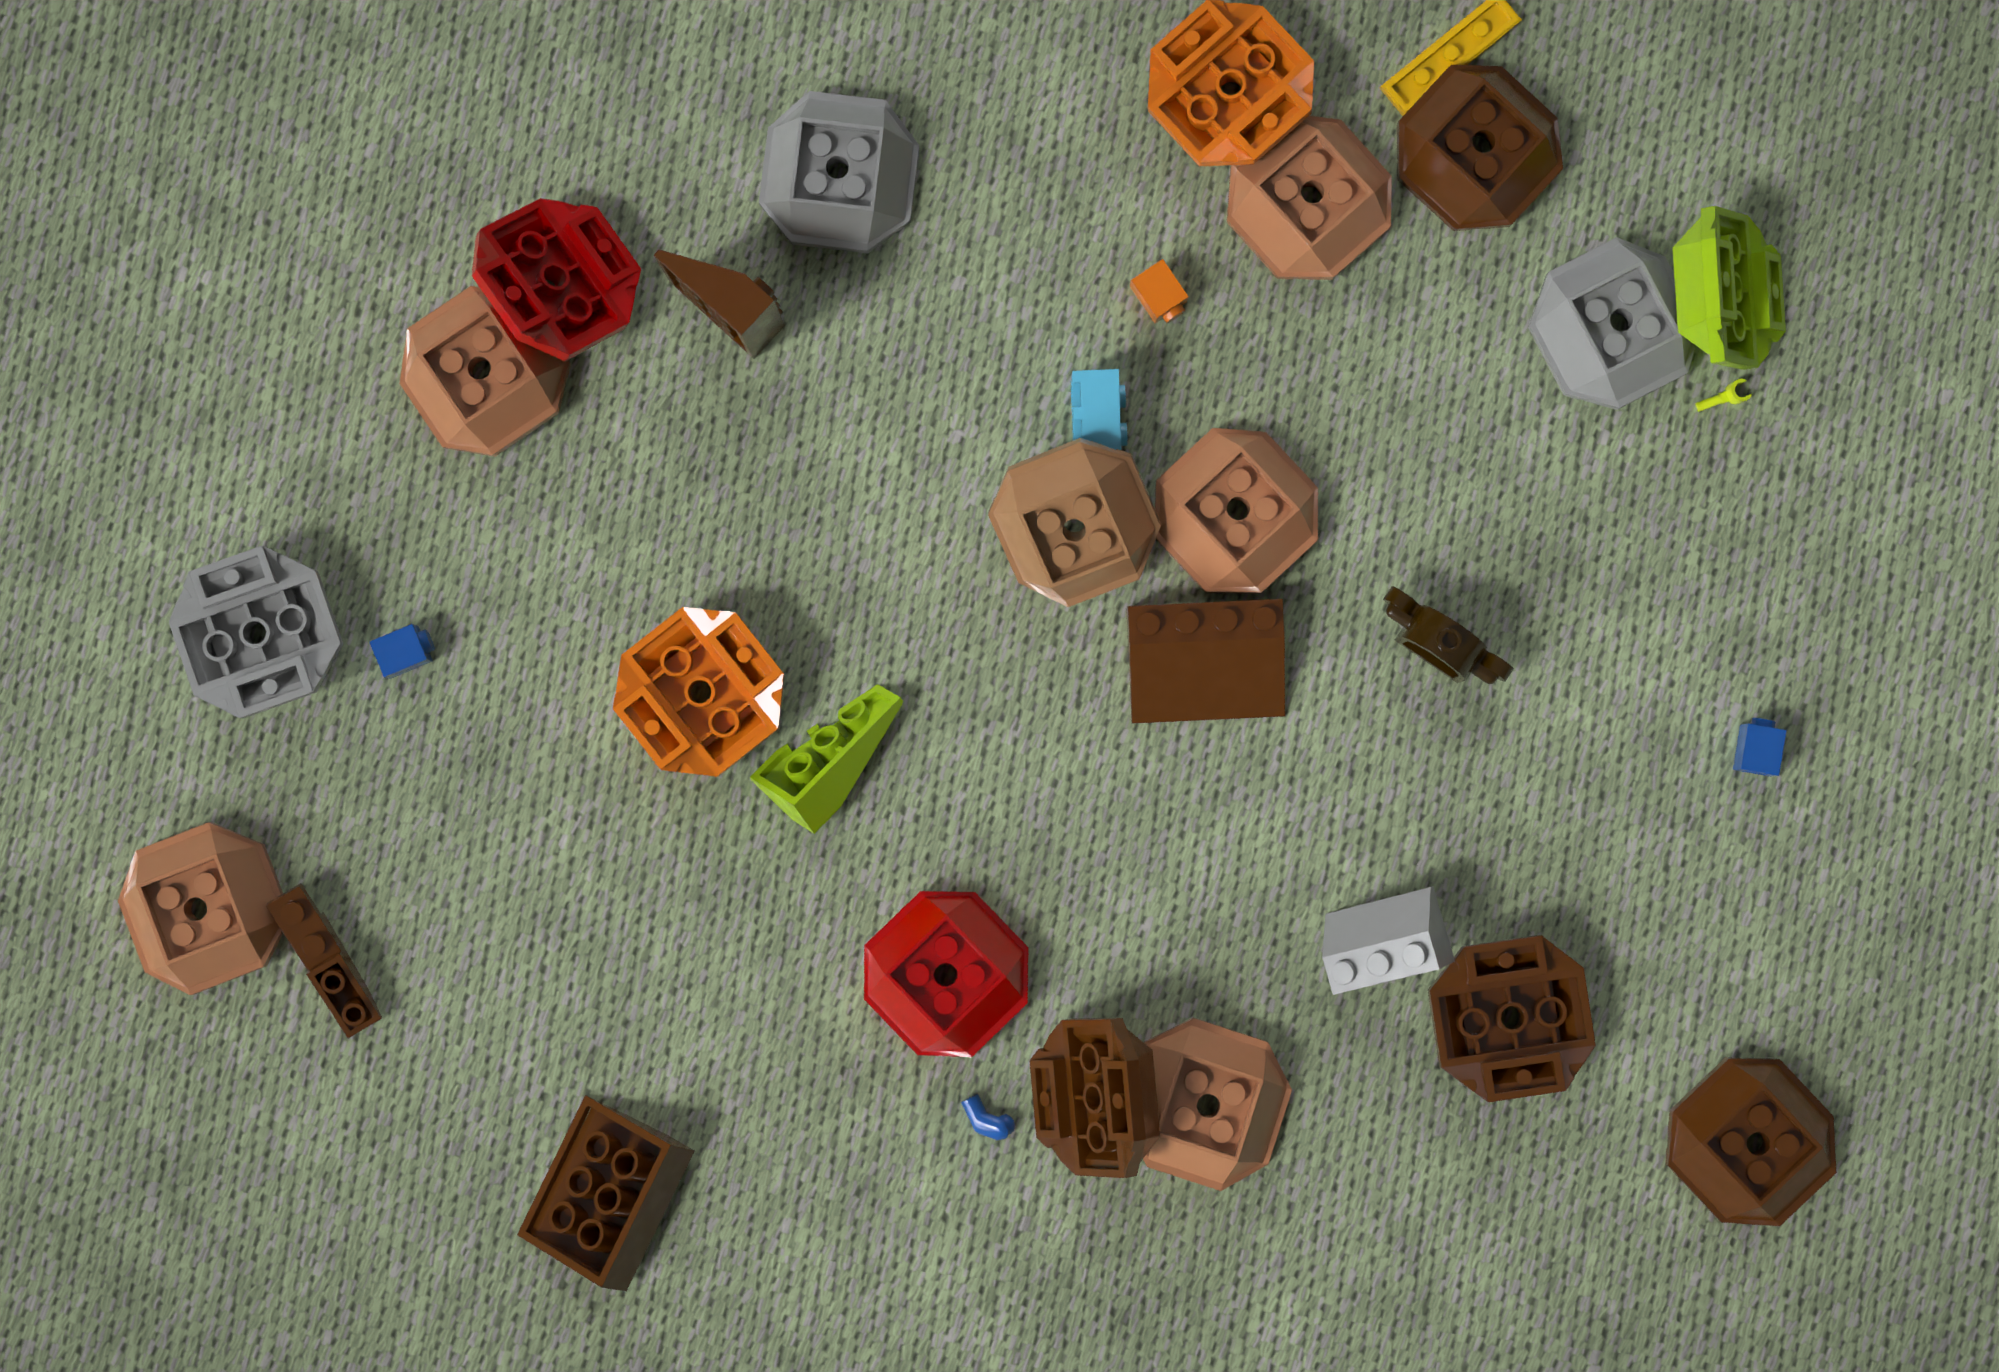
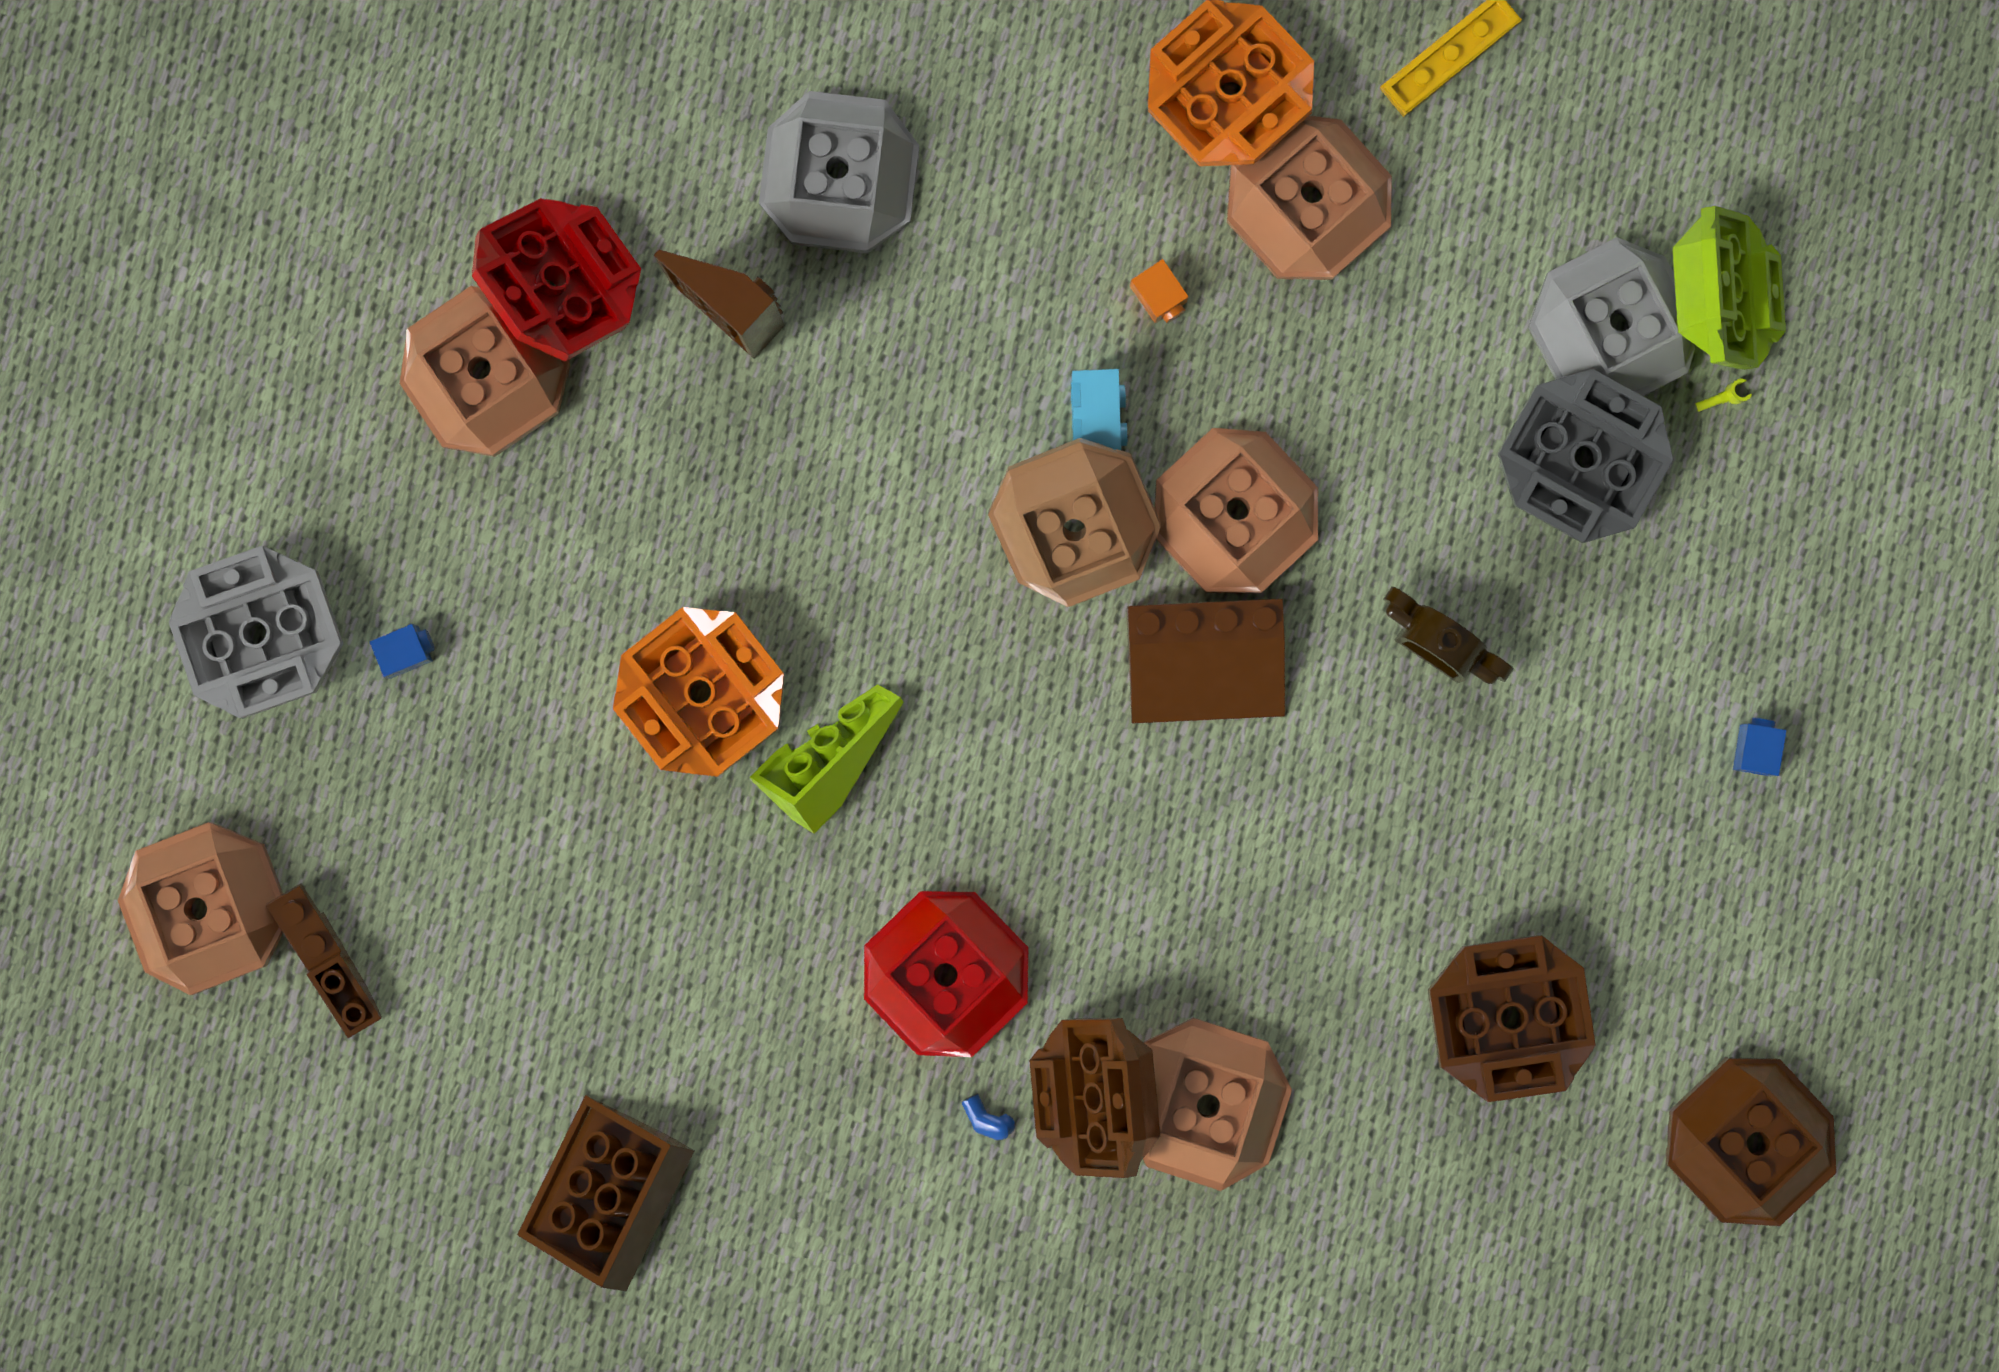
light grey slope [1322,886,1455,995] -> none
reddish brown piece [1397,65,1563,231] -> none
none -> dark grey piece [1497,369,1673,543]

